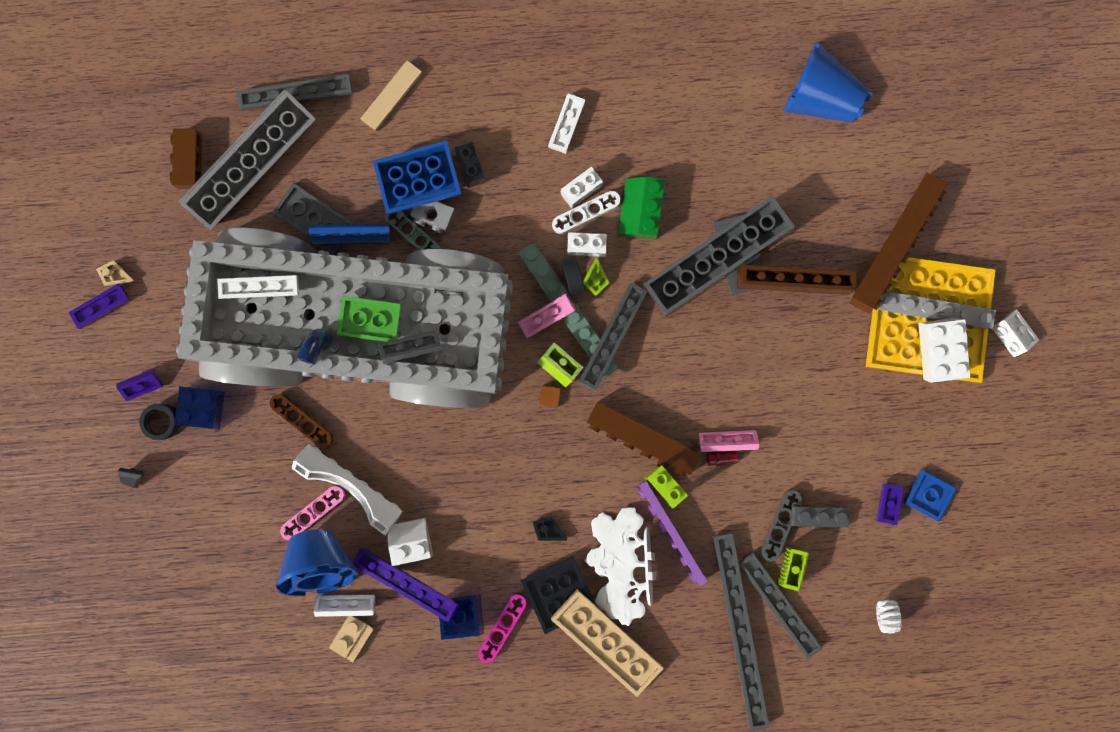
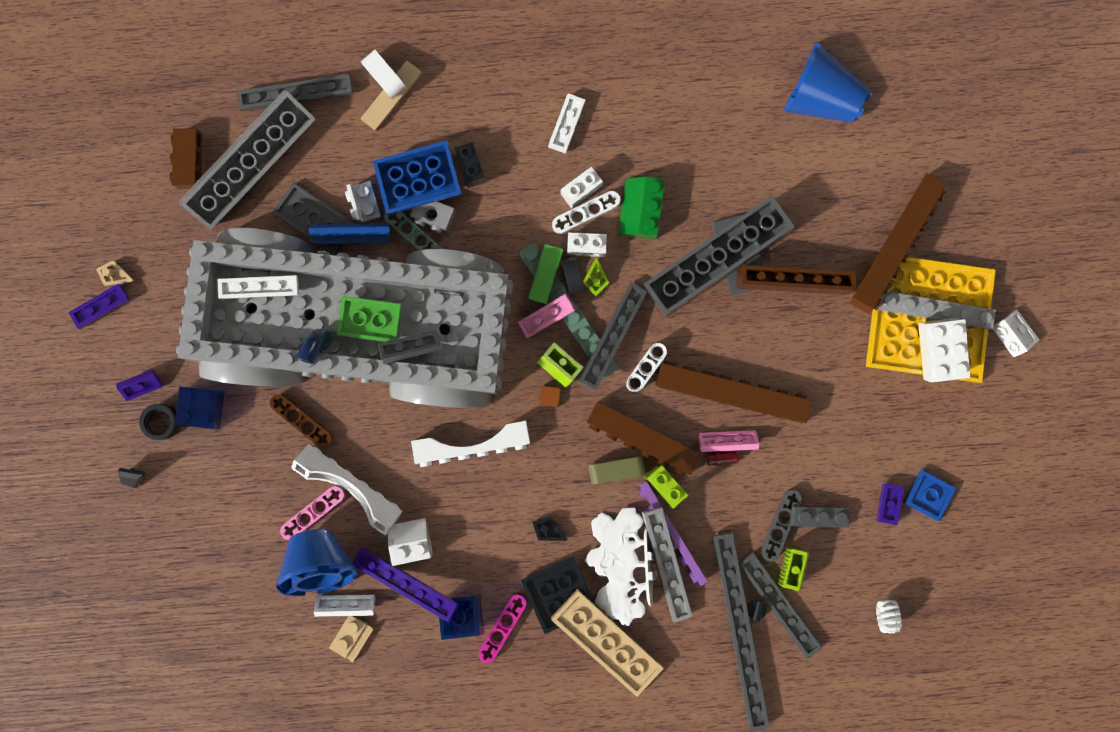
none -> white bracket [345,181,382,224]
none -> white beam [360,50,406,99]
none -> white arch [411,421,530,467]
none -> bright green tile [528,244,563,305]
none -> olive beam [588,456,646,484]
none -> white beam [626,343,667,392]
none -> light grey plate [642,506,692,623]
none -> reddish brown brick [654,361,812,423]
none -> black plate [747,600,767,622]

